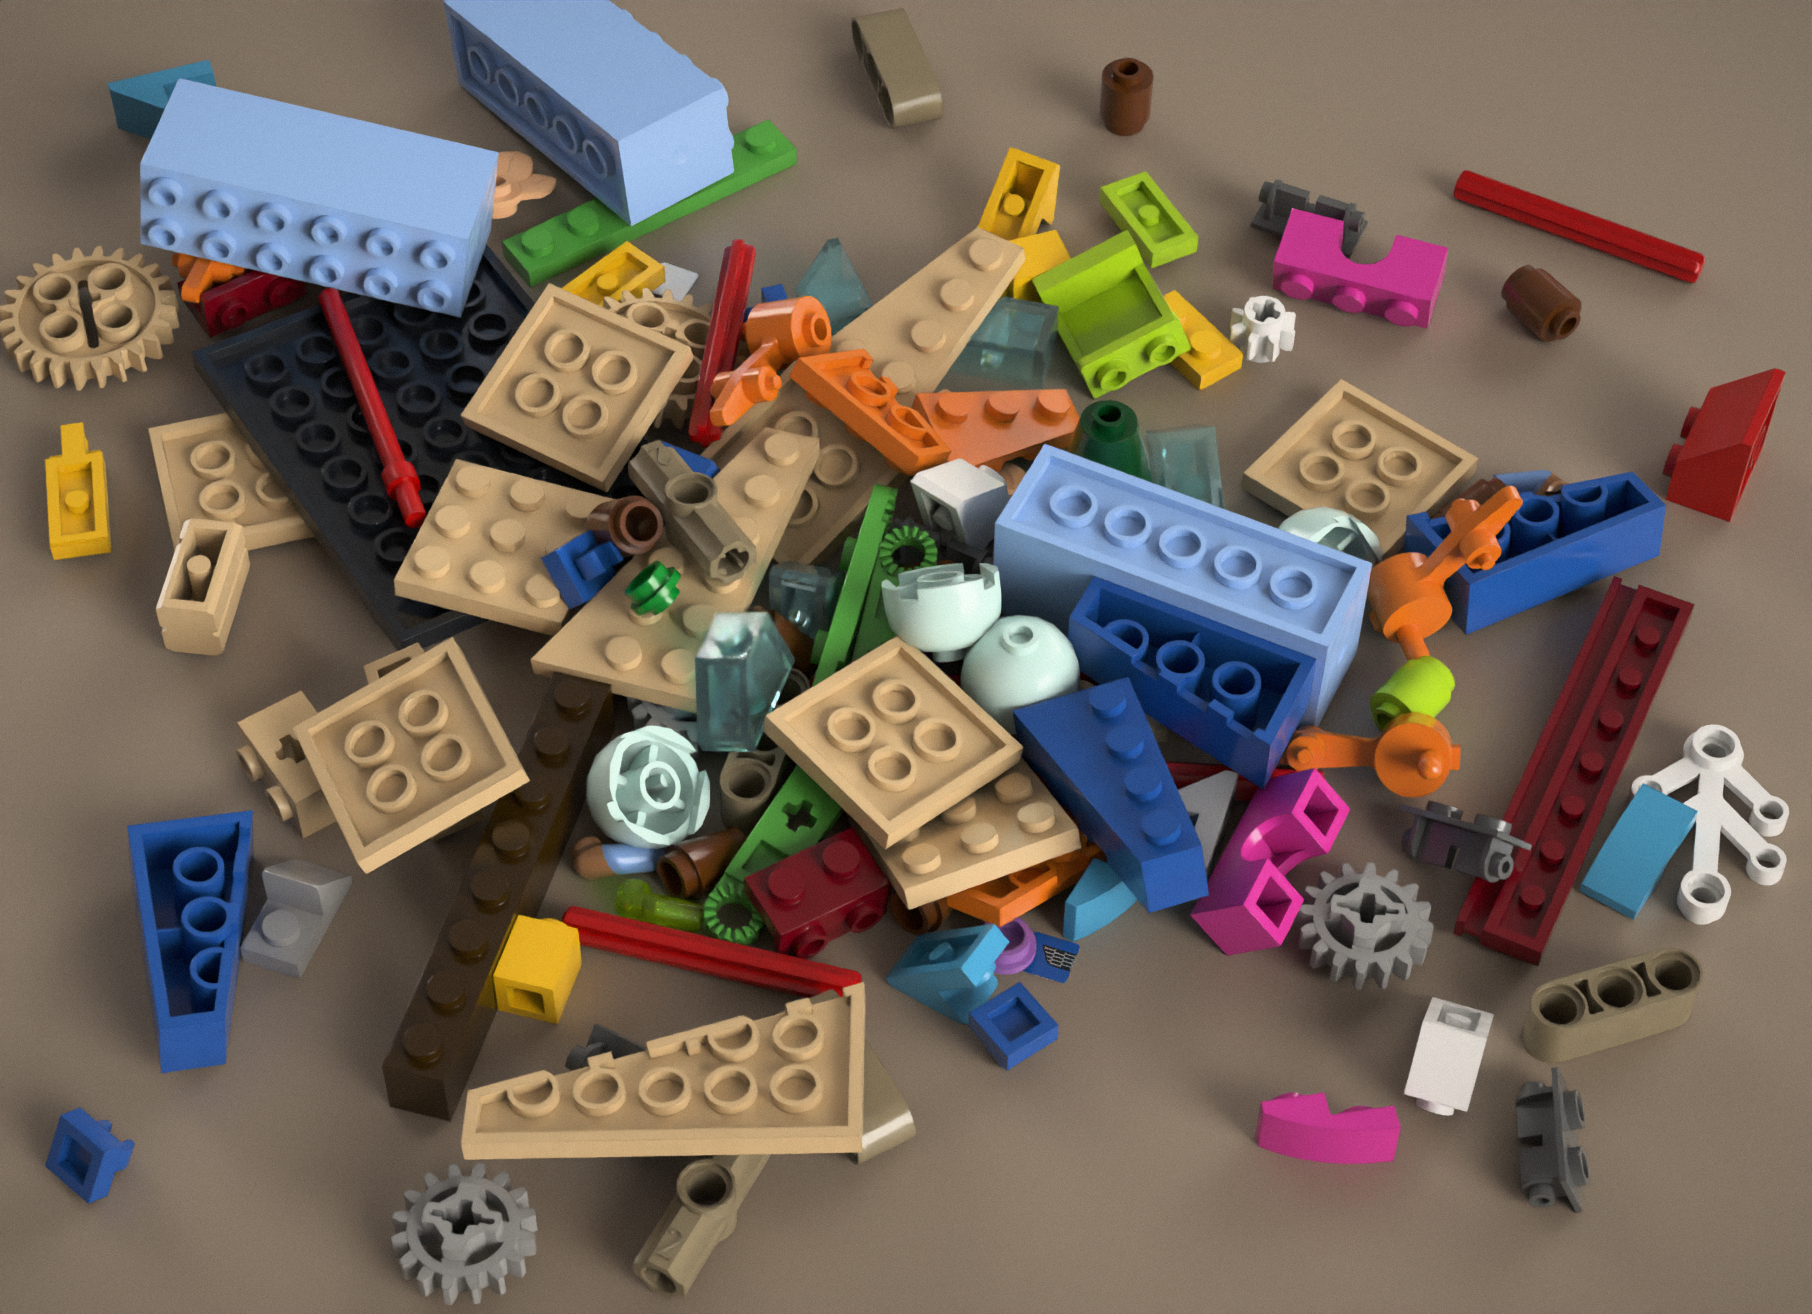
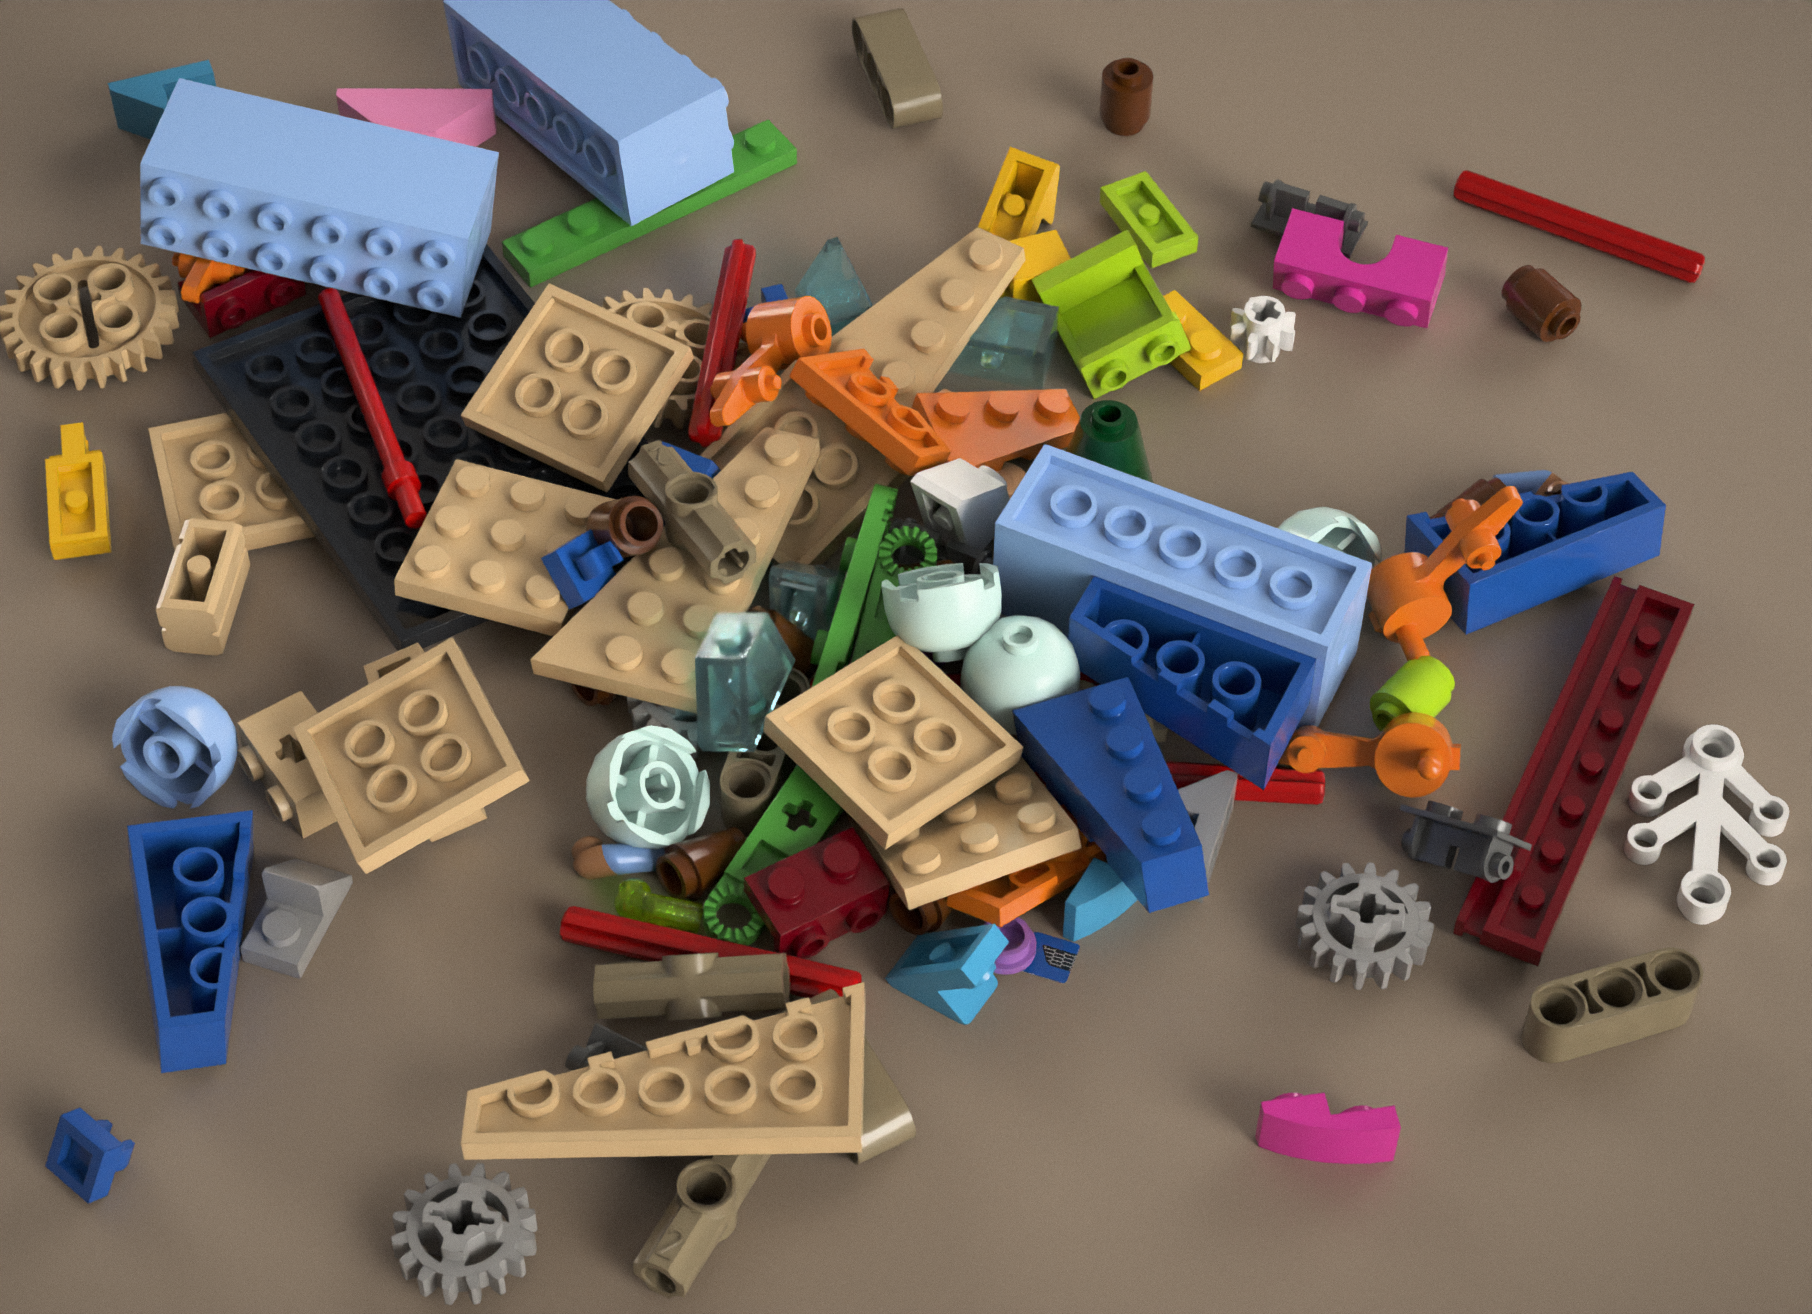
dark brown brick [382,672,615,1122] -> none
light nougat plate [492,151,557,219] -> none
yellow brick [493,915,582,1025] -> none
yellow plate [561,241,665,307] -> none
green plate [625,561,681,616] -> none
white sticker [652,262,699,301] -> none
blue tile [968,982,1059,1071] -> none
clear light blue slope [1146,424,1224,509] -> none
dark pink arch [1190,768,1350,956] -> none
tan plate [1241,379,1479,566] -> none
white slope [1404,997,1494,1115] -> none
dark grey hinge [1515,1067,1590,1213] -> none
dark azure slope [1579,783,1698,920] -> none
red slope [1662,368,1786,522] -> none
none -> light blue cylinder [112,686,239,809]
none -> bright pink slope [336,88,497,147]
none -> dark tan piece [593,953,791,1020]

